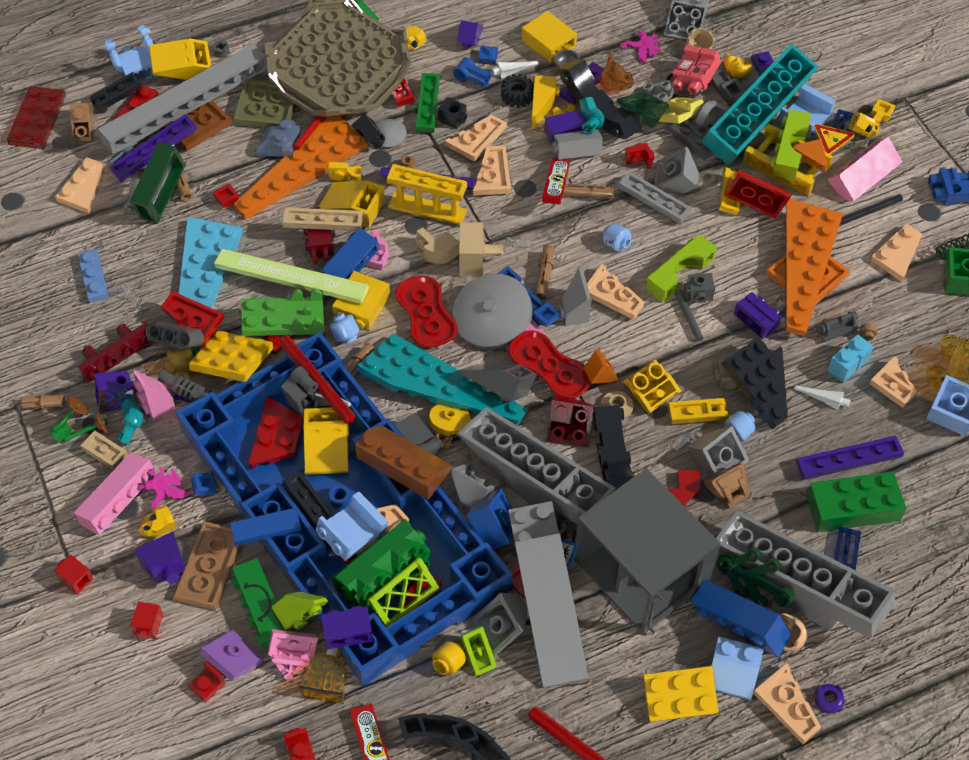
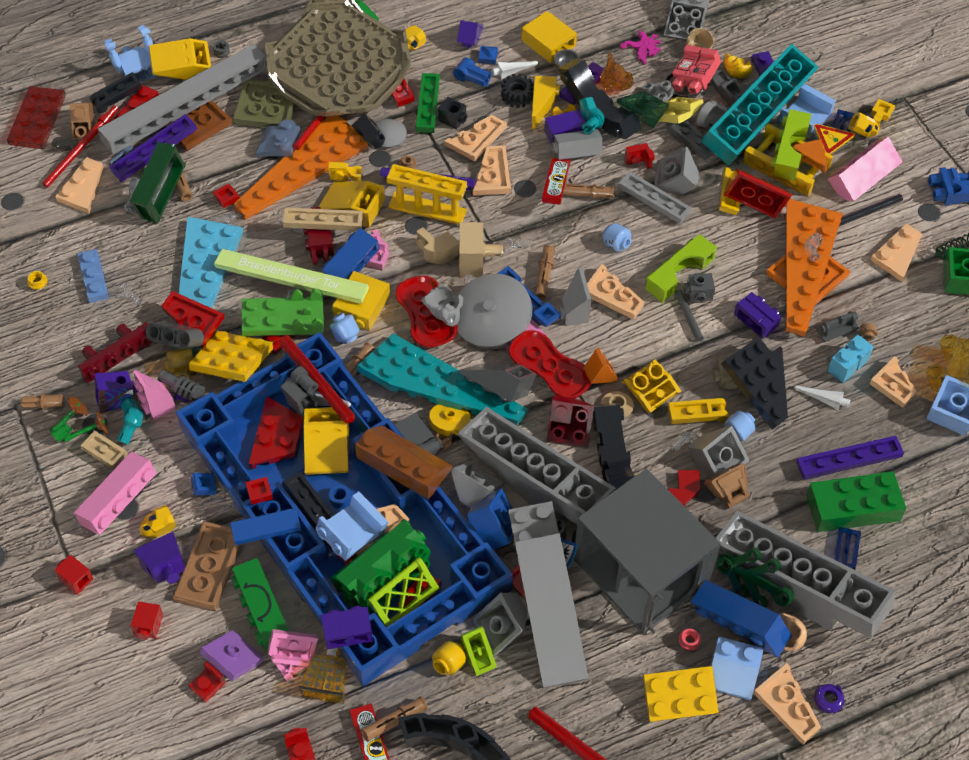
dark pink piece [139,467,190,510] -> none
lime slope [272,592,328,630] -> none
none -> yellow plate [27,271,48,290]
none -> red bar [42,105,119,188]
none -> red plate [245,477,273,505]
none -> medium nougat pin [361,696,428,742]
none -> light grey hair [421,283,463,326]
none -> coral plate [678,629,701,651]
none -> clear arm [804,233,823,261]

